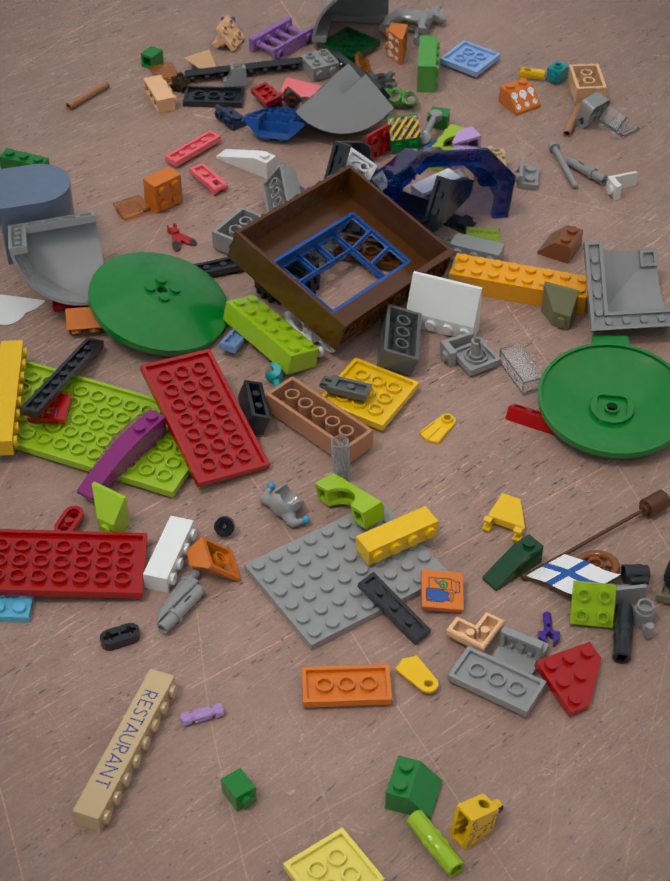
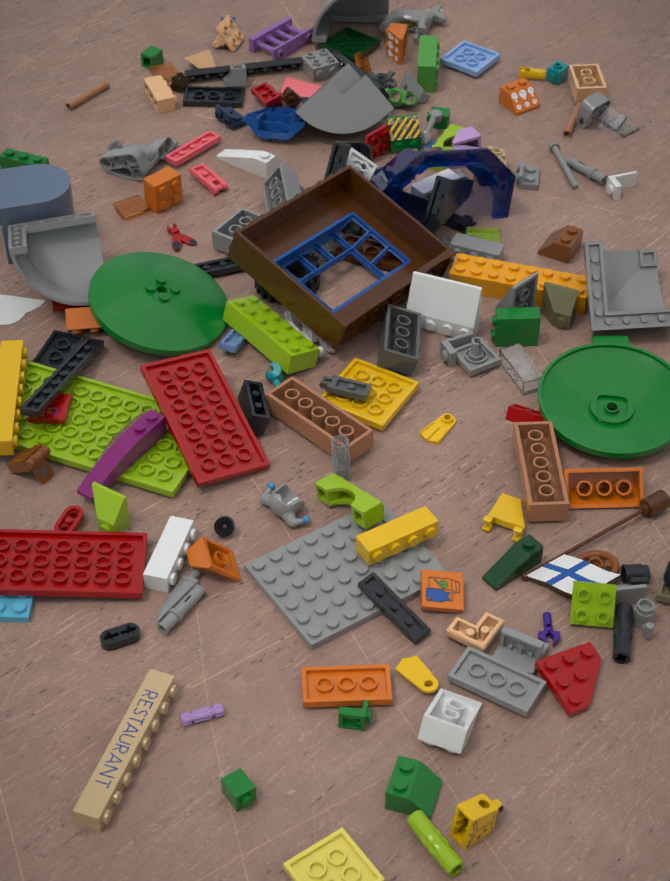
none -> dark orange piece [6,444,54,484]
none -> black tile [32,330,87,369]
none -> light grey panel [100,137,178,180]
none -> green bracket [338,700,372,731]
none -> light grey piece [399,71,431,106]
none -> white slope [417,688,482,754]
none -> green brick [490,307,541,347]
none -> light grey slope [496,272,538,308]
none -> nougat brick [512,421,569,522]
none -> orange slope [562,467,644,509]

